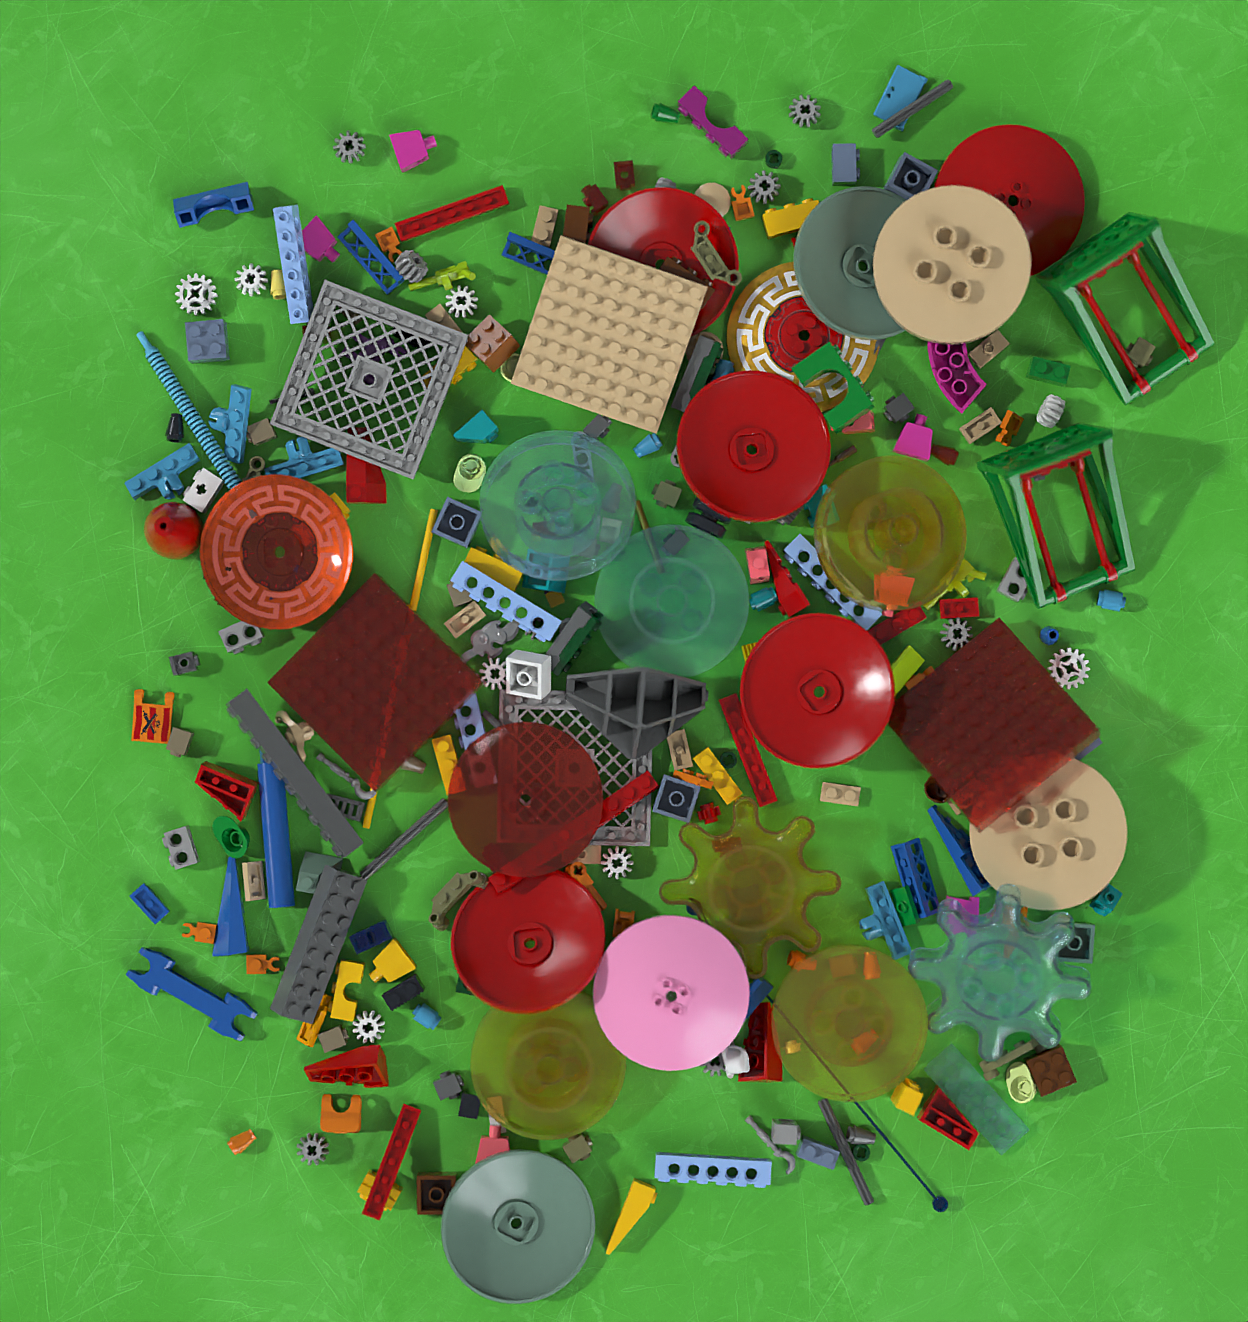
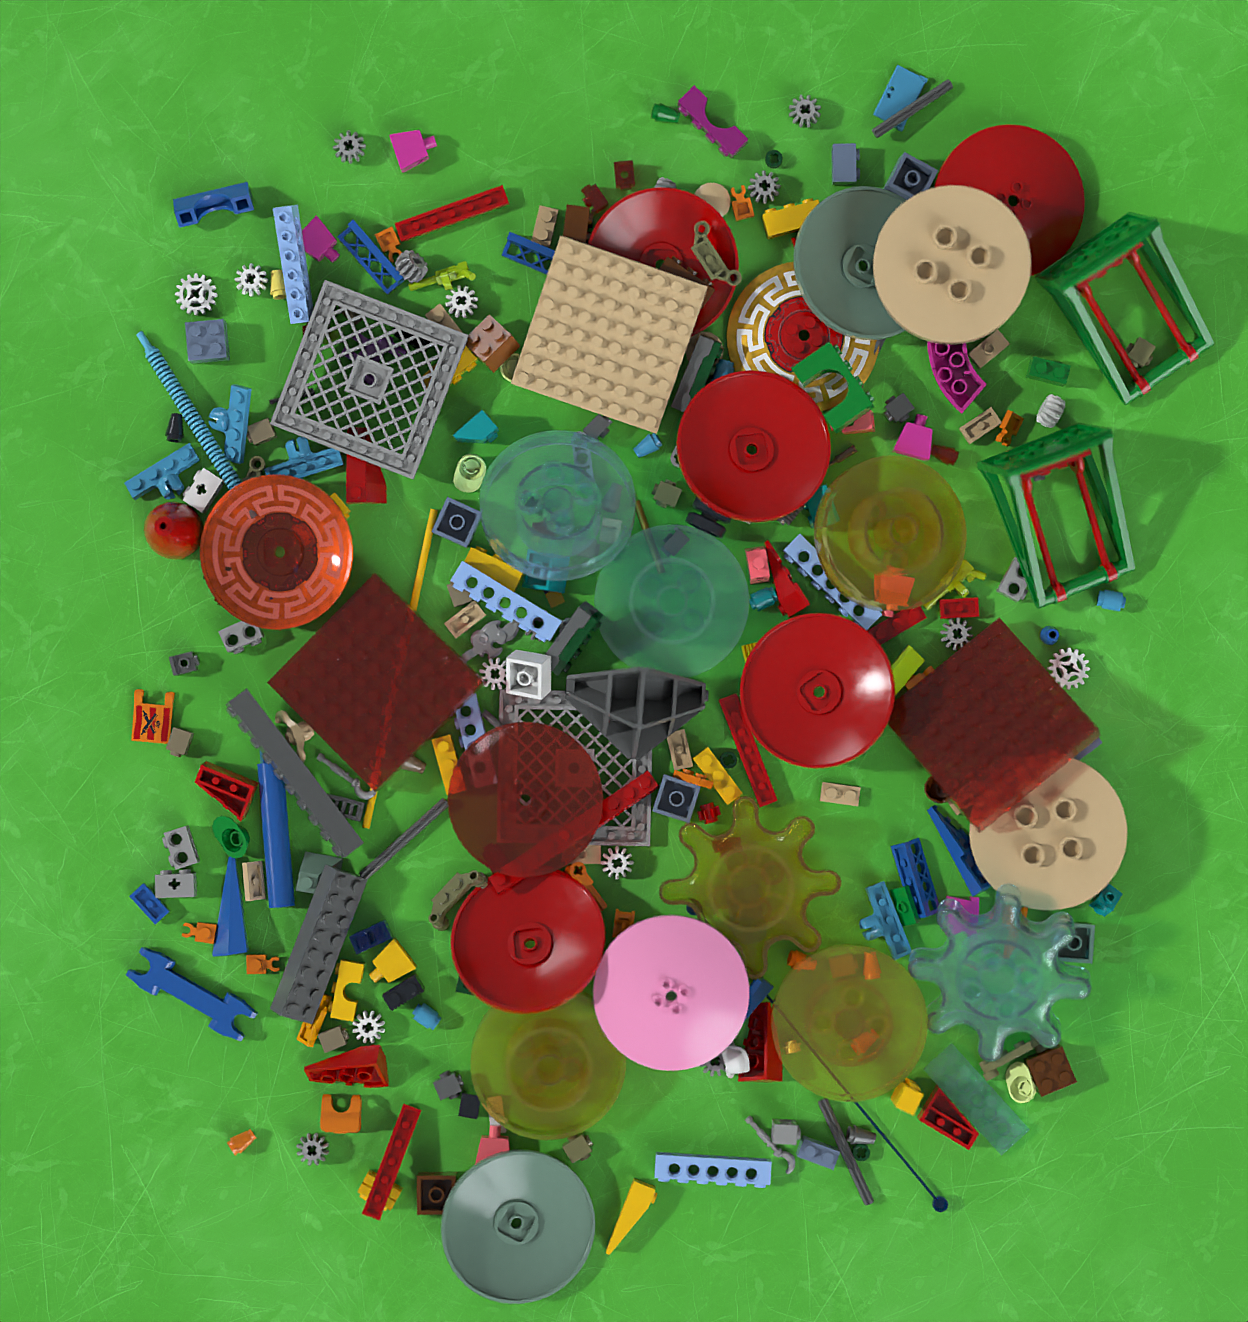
none -> light grey brick [155,869,197,898]

